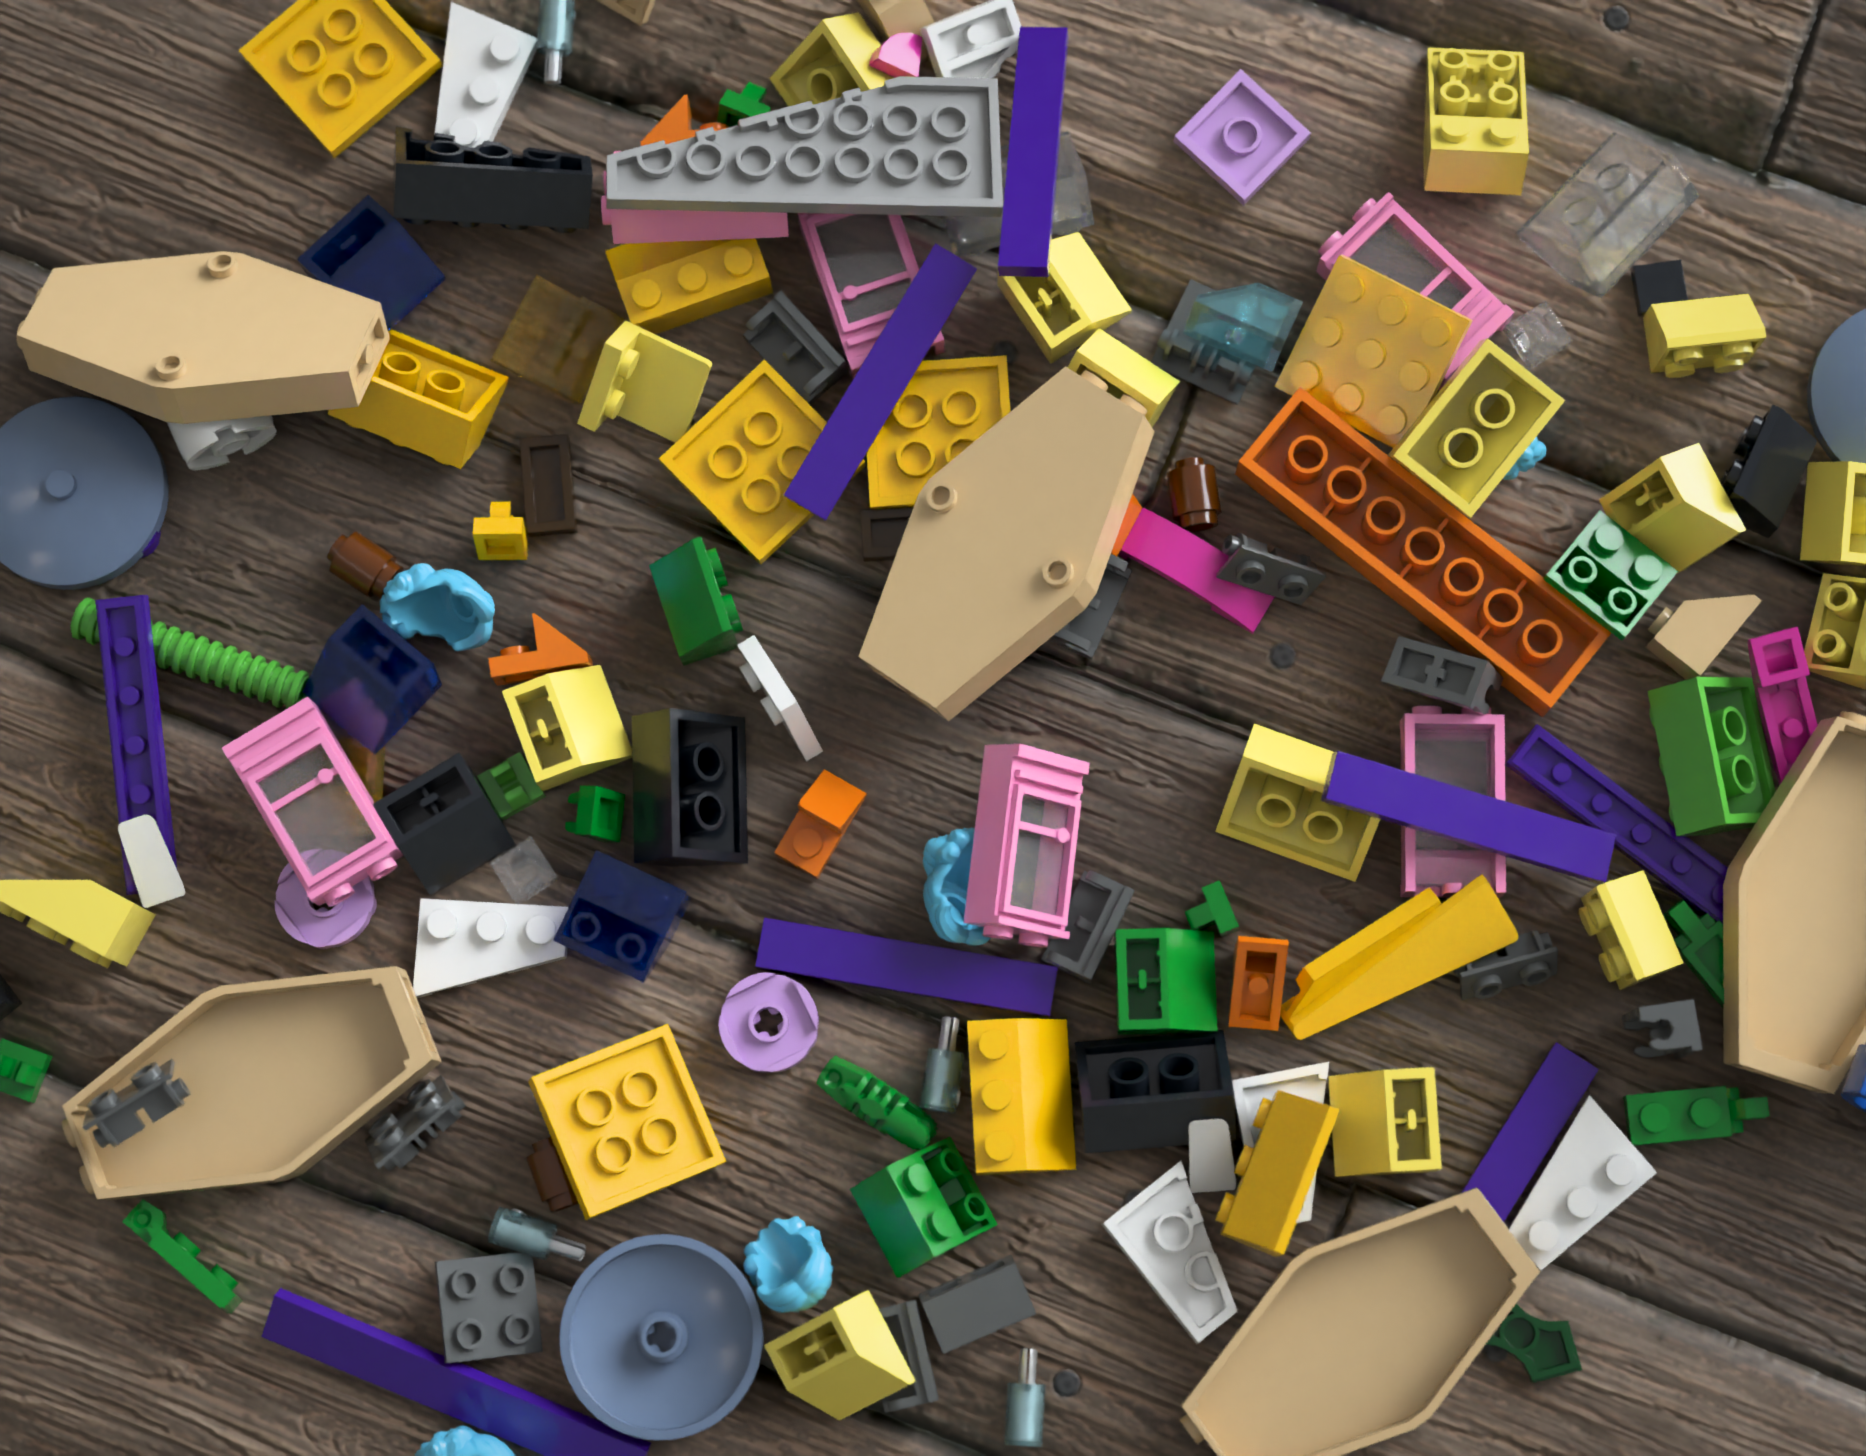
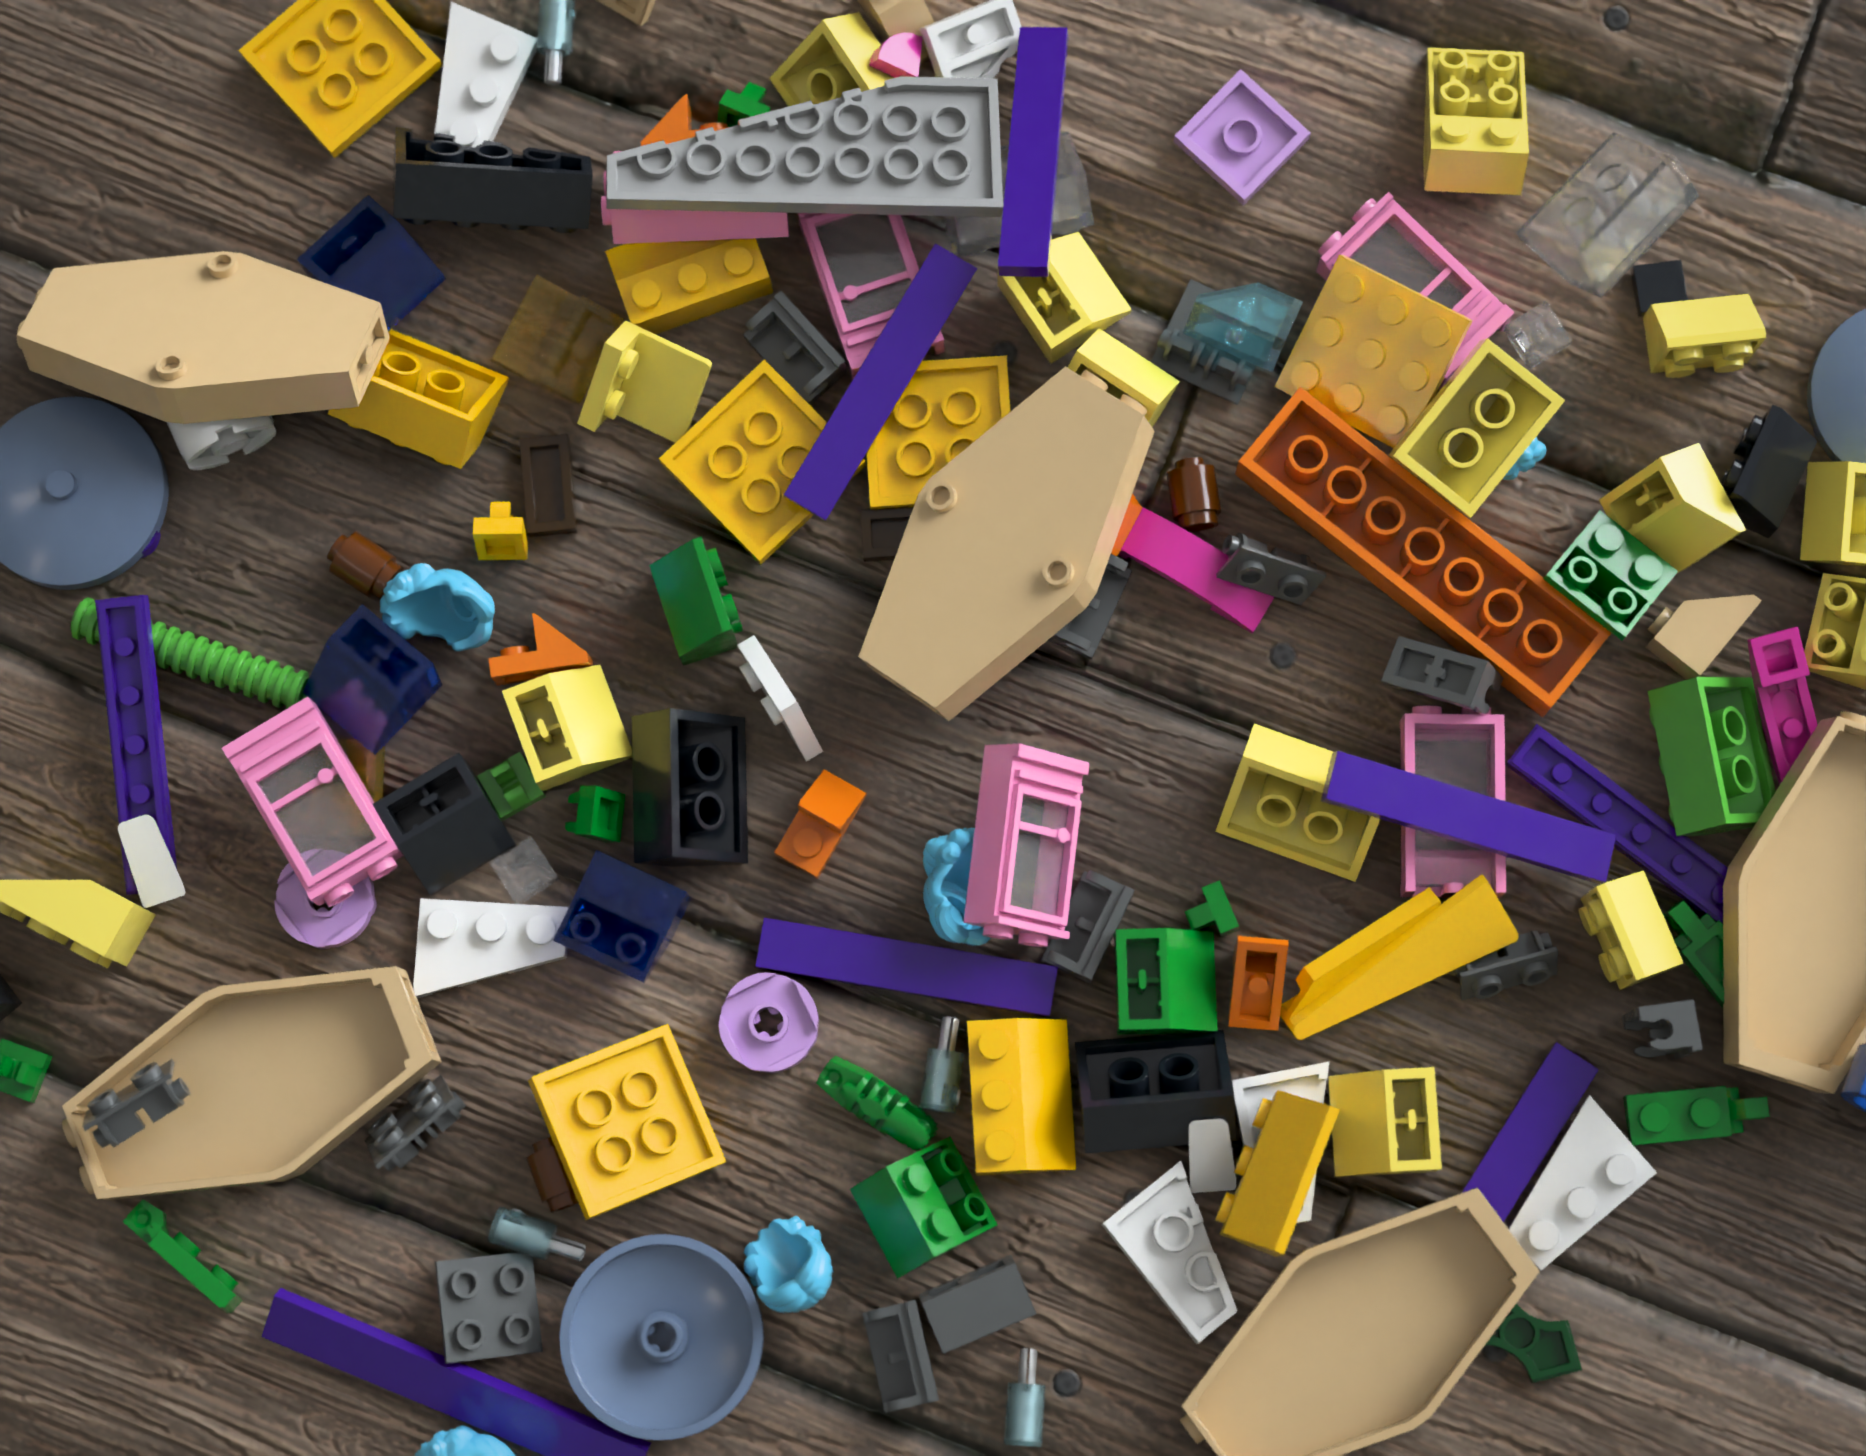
light yellow slope [764,1290,916,1421] -> none

